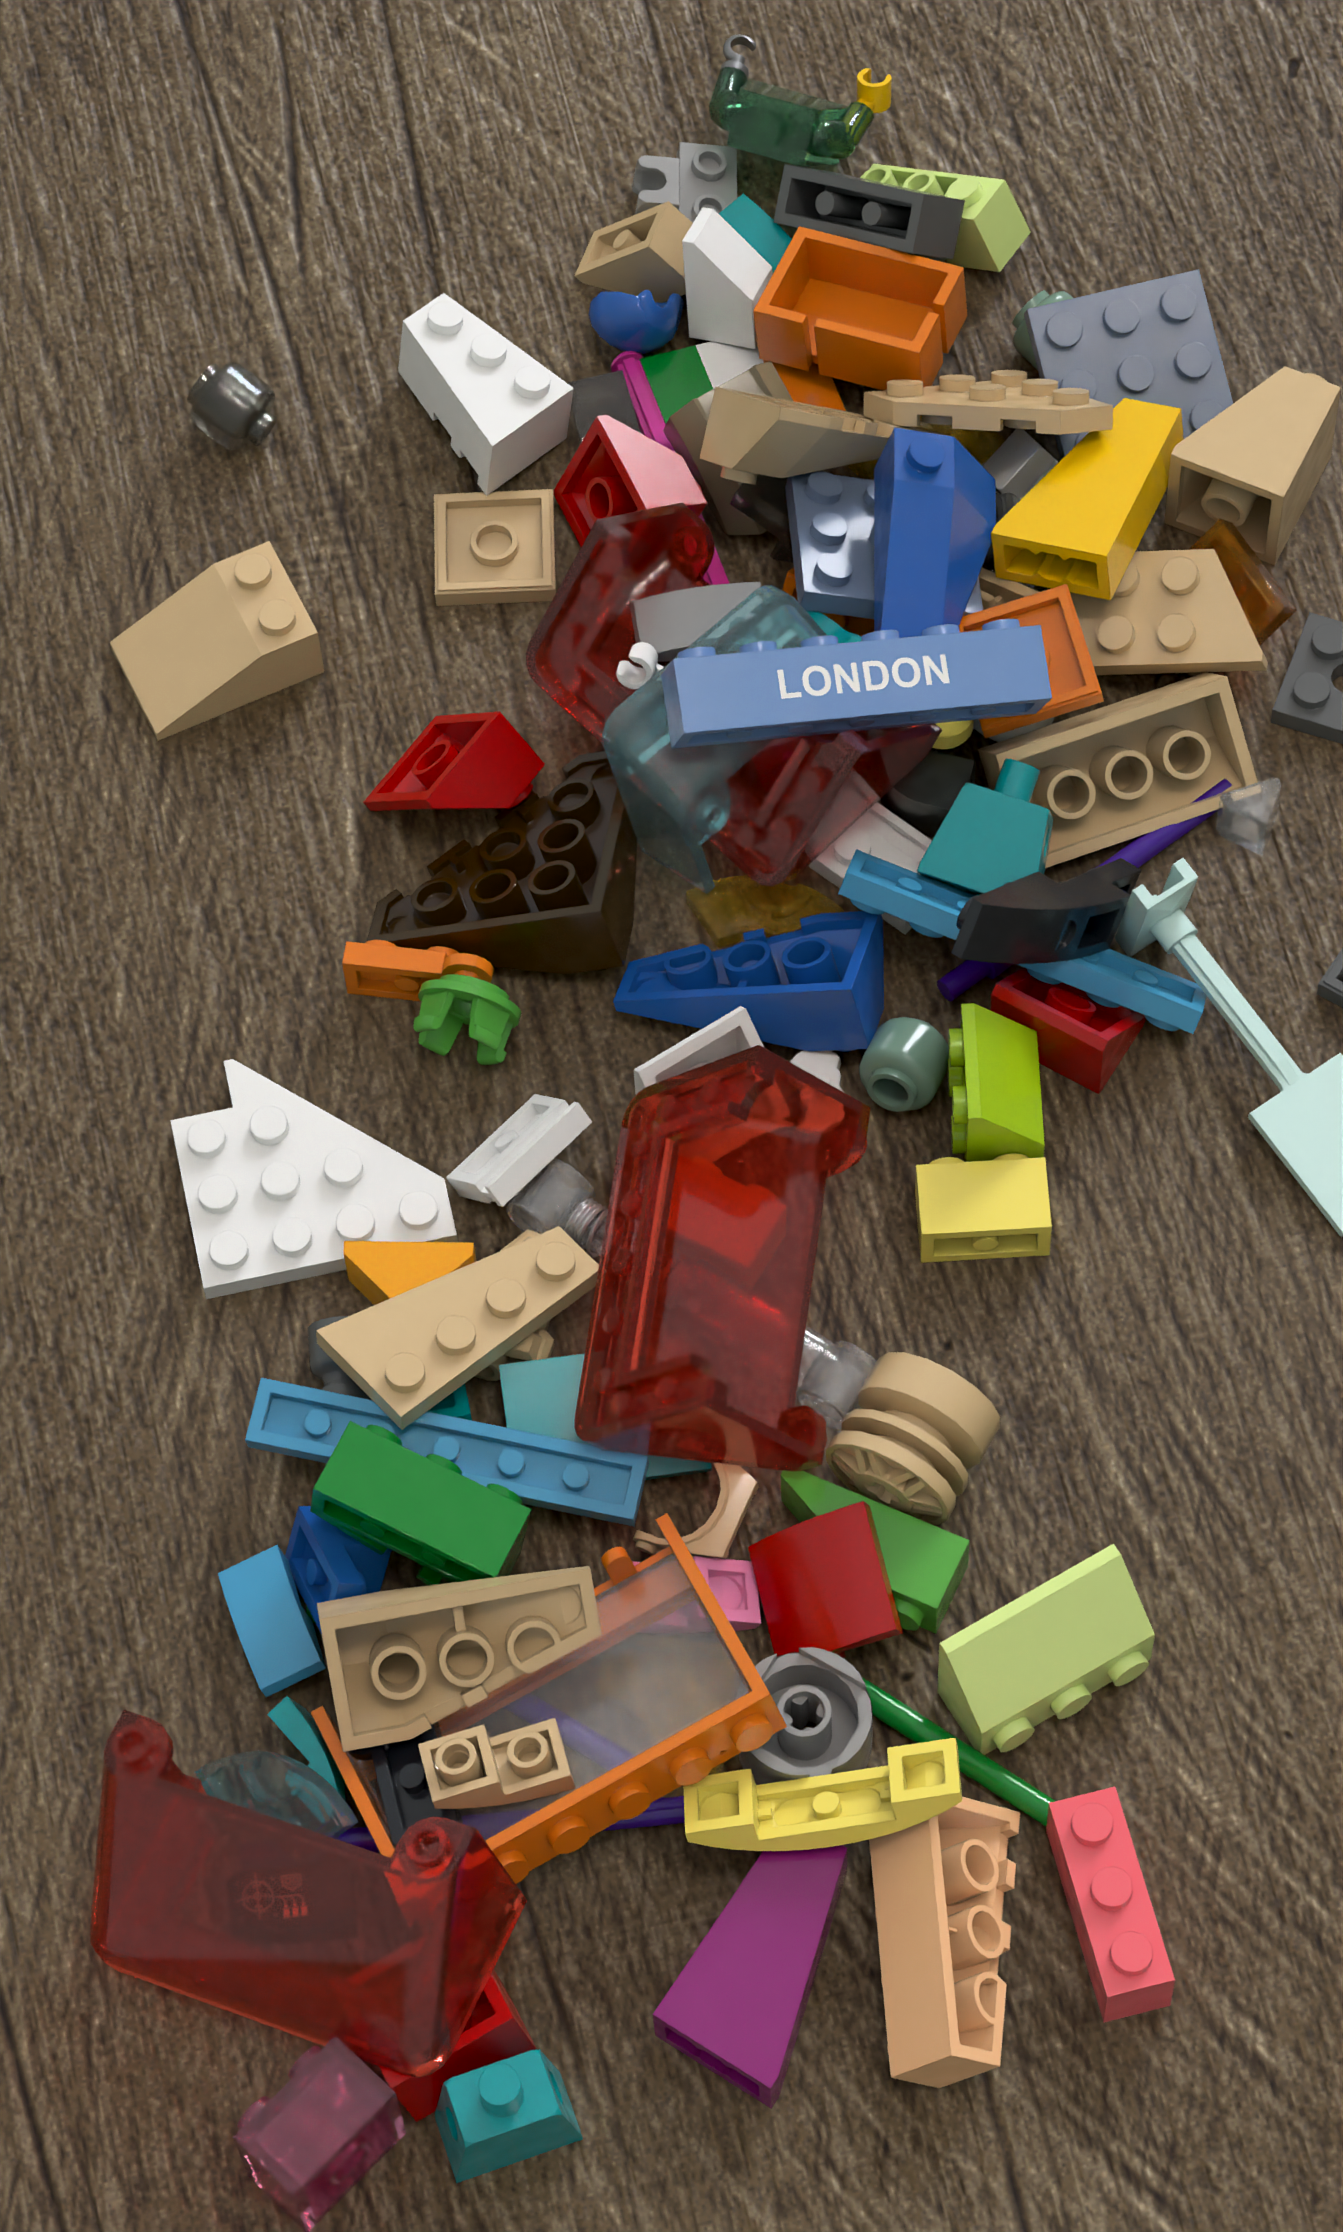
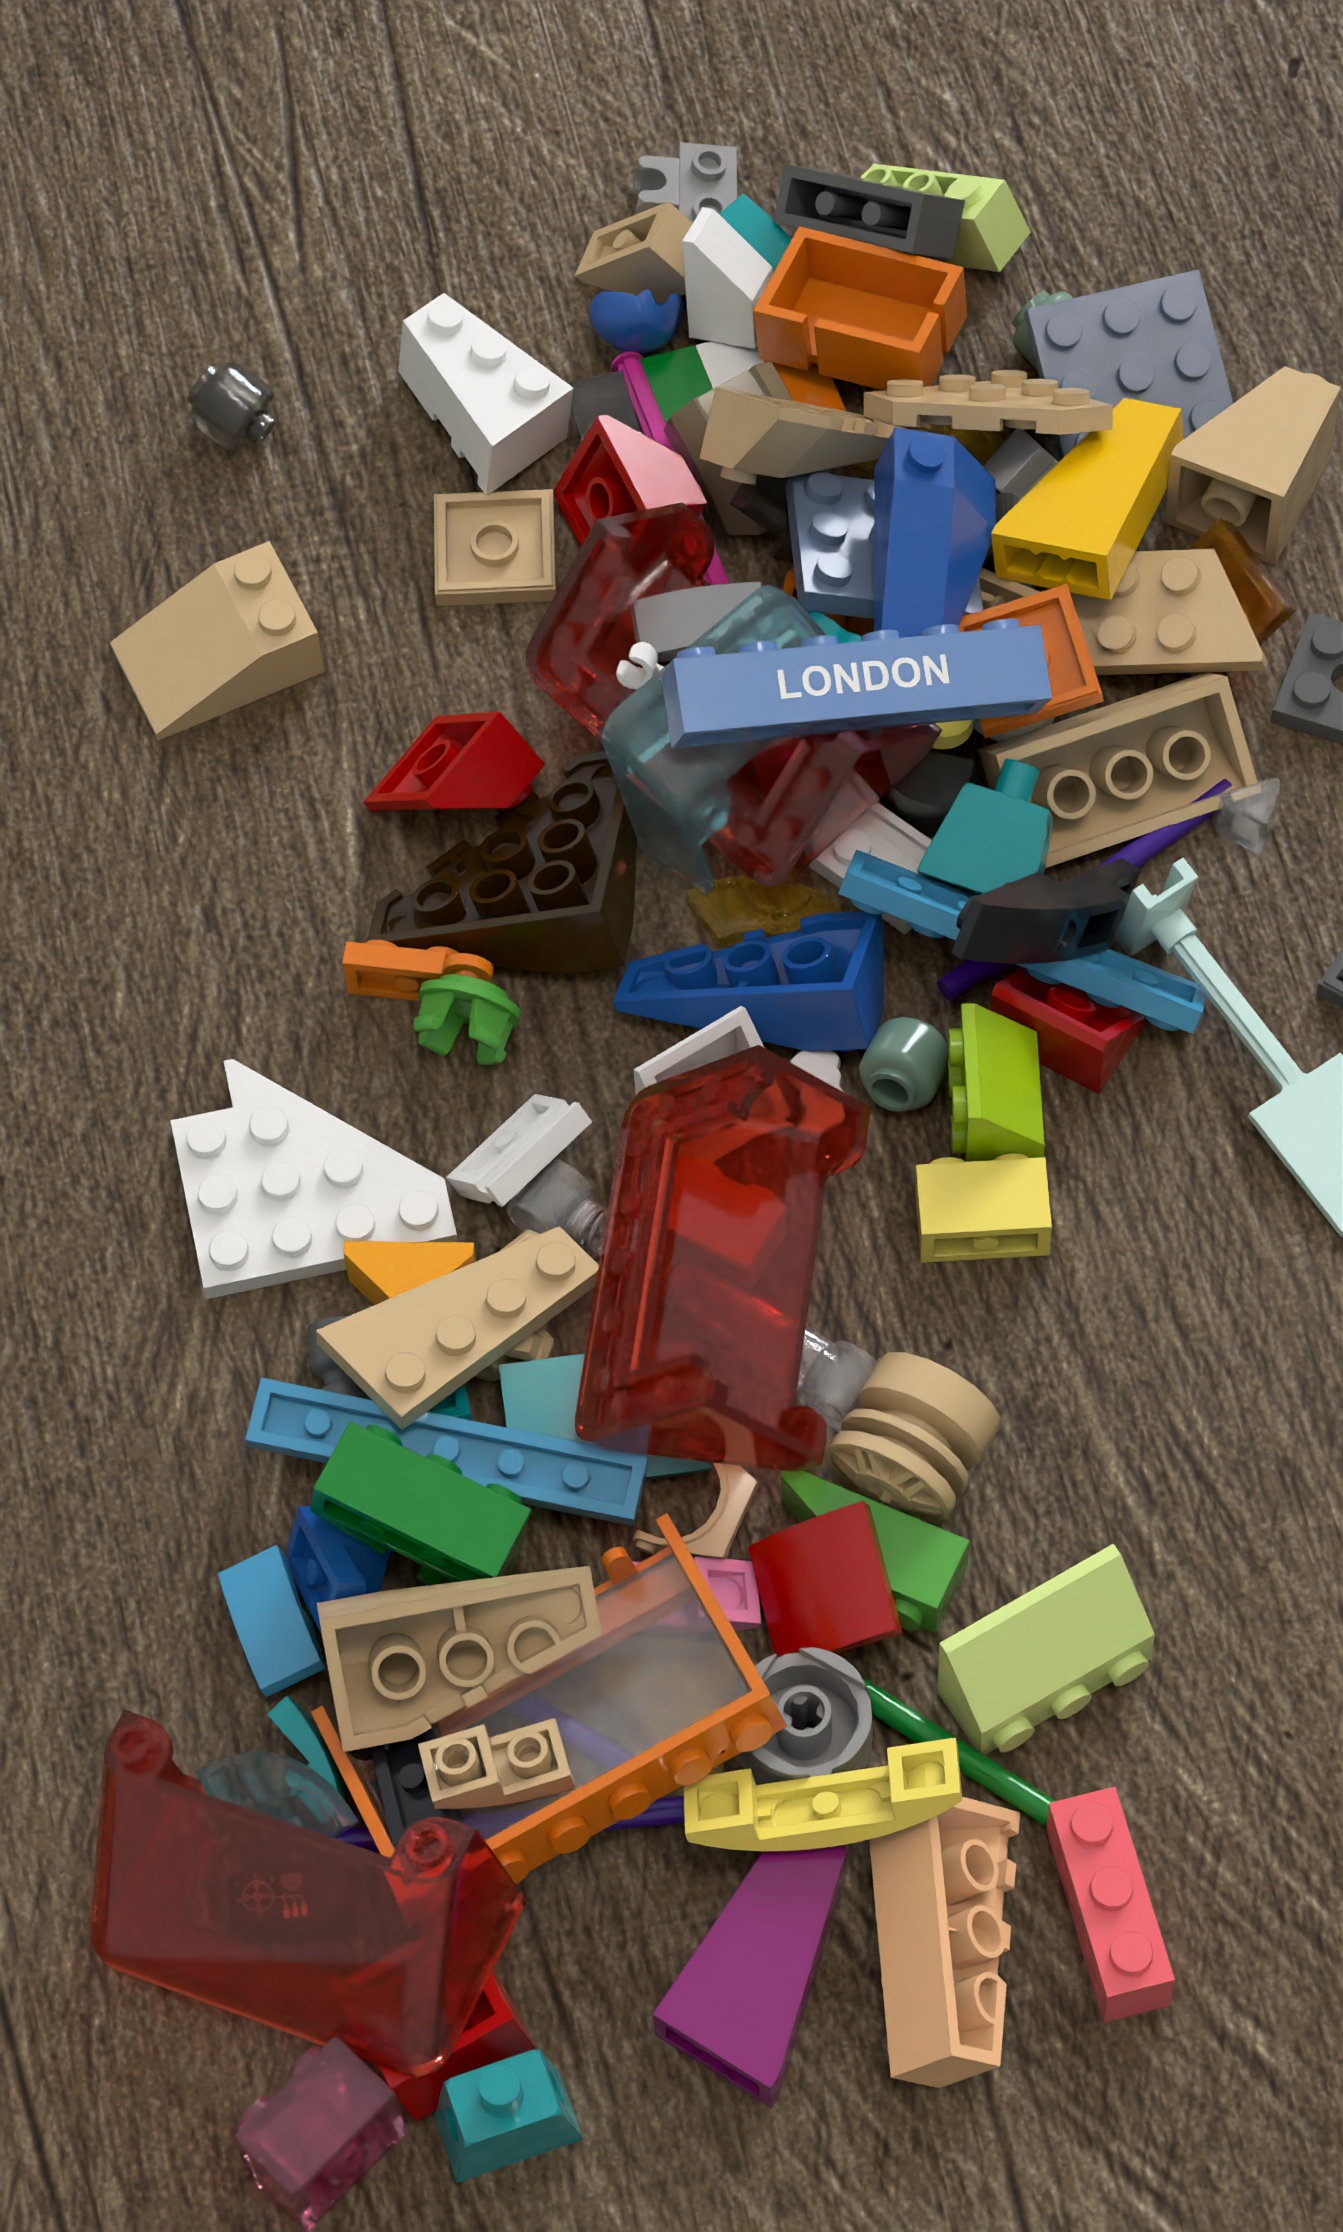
clear green torso [709,34,892,167] -> none

